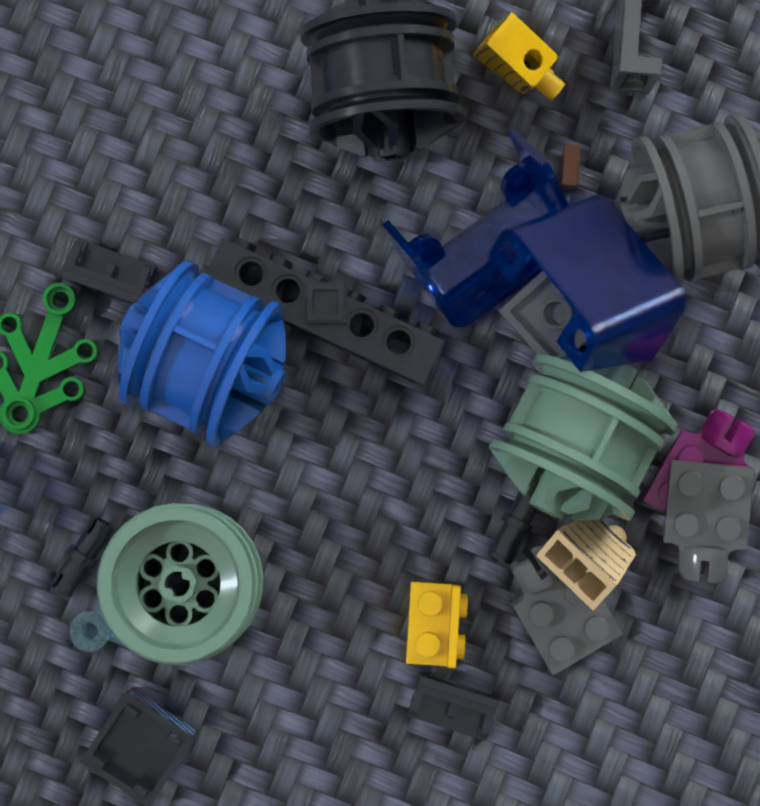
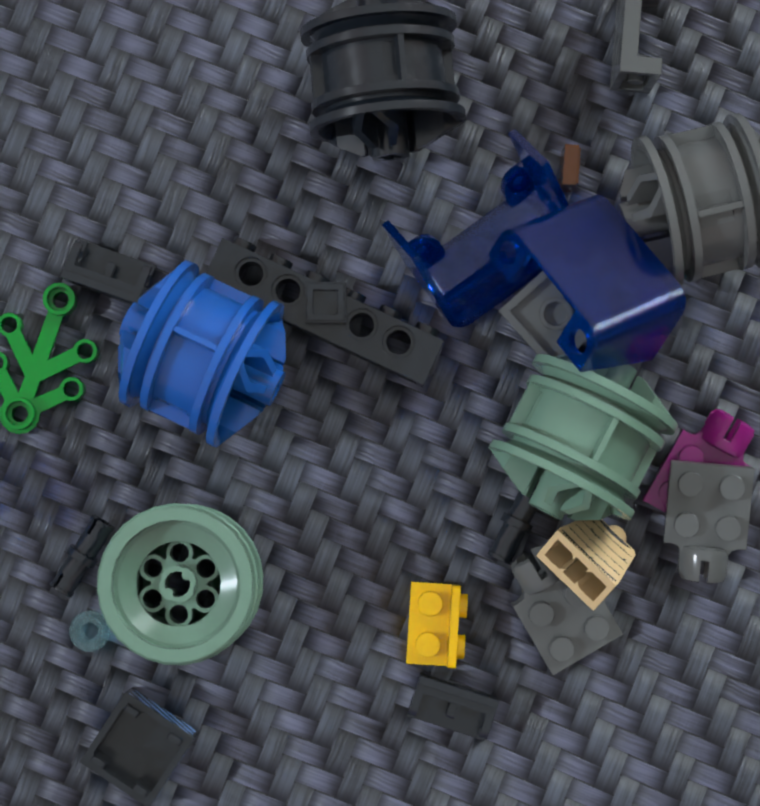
yellow torso [472,12,567,101] -> none

